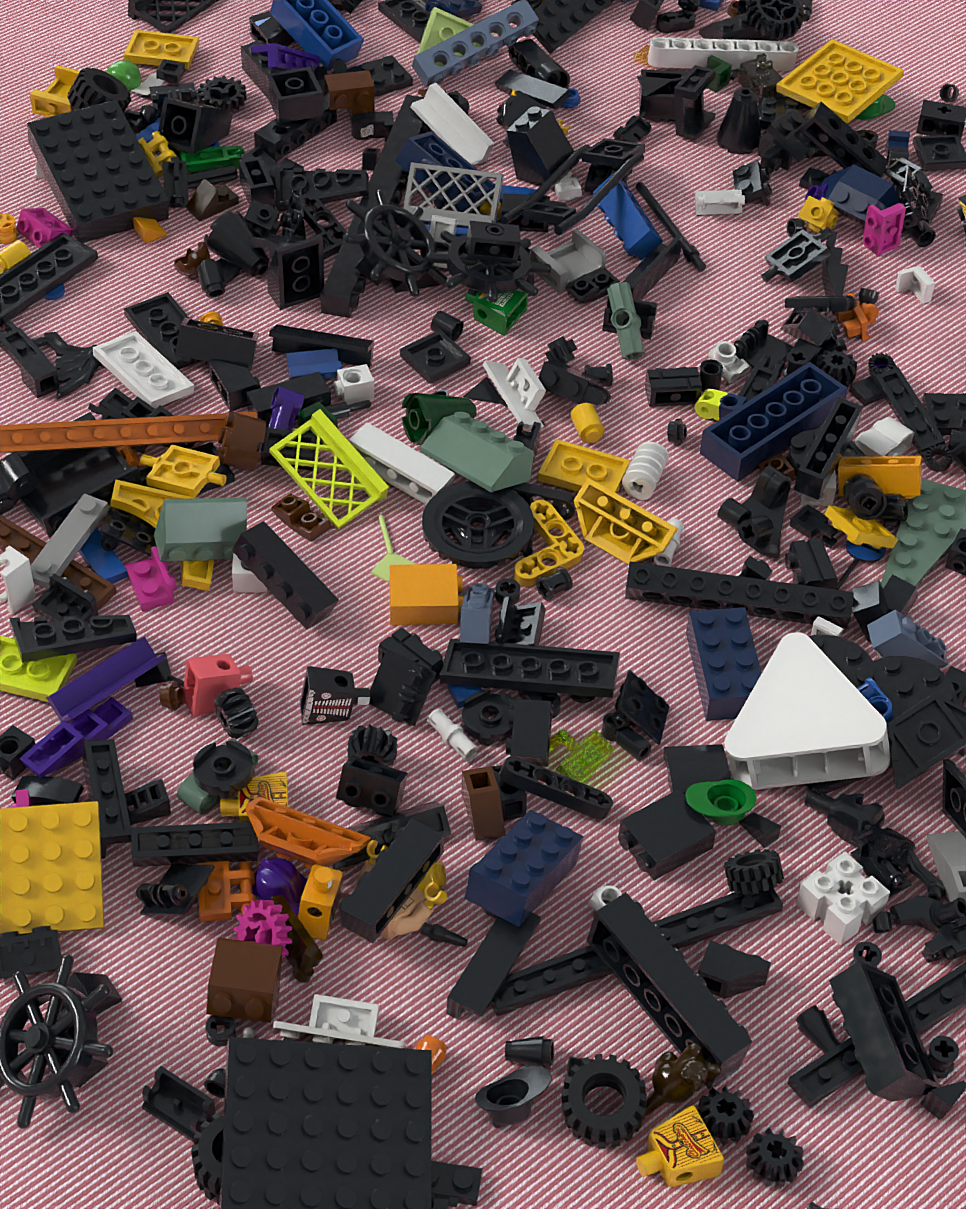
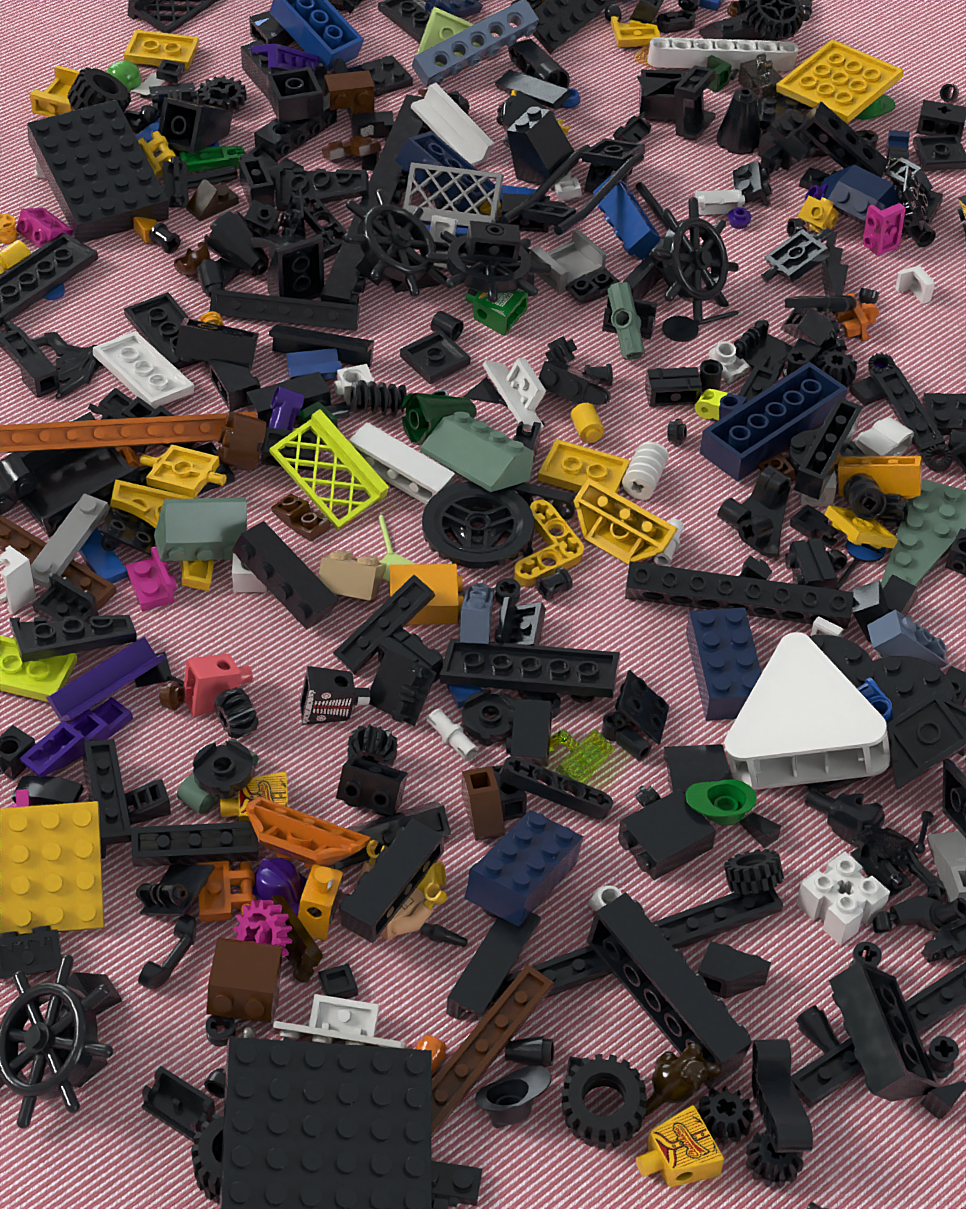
none -> black bar [138,913,197,989]
none -> black bush [149,223,181,254]
none -> black plate [209,289,360,331]
none -> tan slope [318,550,387,601]
none -> black tile [318,963,358,999]
none -> reddish brown plate [322,135,382,160]
none -> black plate [333,575,435,675]
none -> black piece [350,379,407,417]
none -> reddish brown plate [432,964,554,1138]
none -> black hinge [604,3,622,22]
none -> yellow wing [611,16,661,48]
none -> black plate [634,785,661,808]
none -> black piece [649,197,739,324]
none -> black piece [662,310,739,342]
none -> dark purple plate [728,207,752,229]
none -> black beam [752,1039,813,1153]
none -> black hinge [827,549,847,573]
none -> black hinge [913,811,934,854]

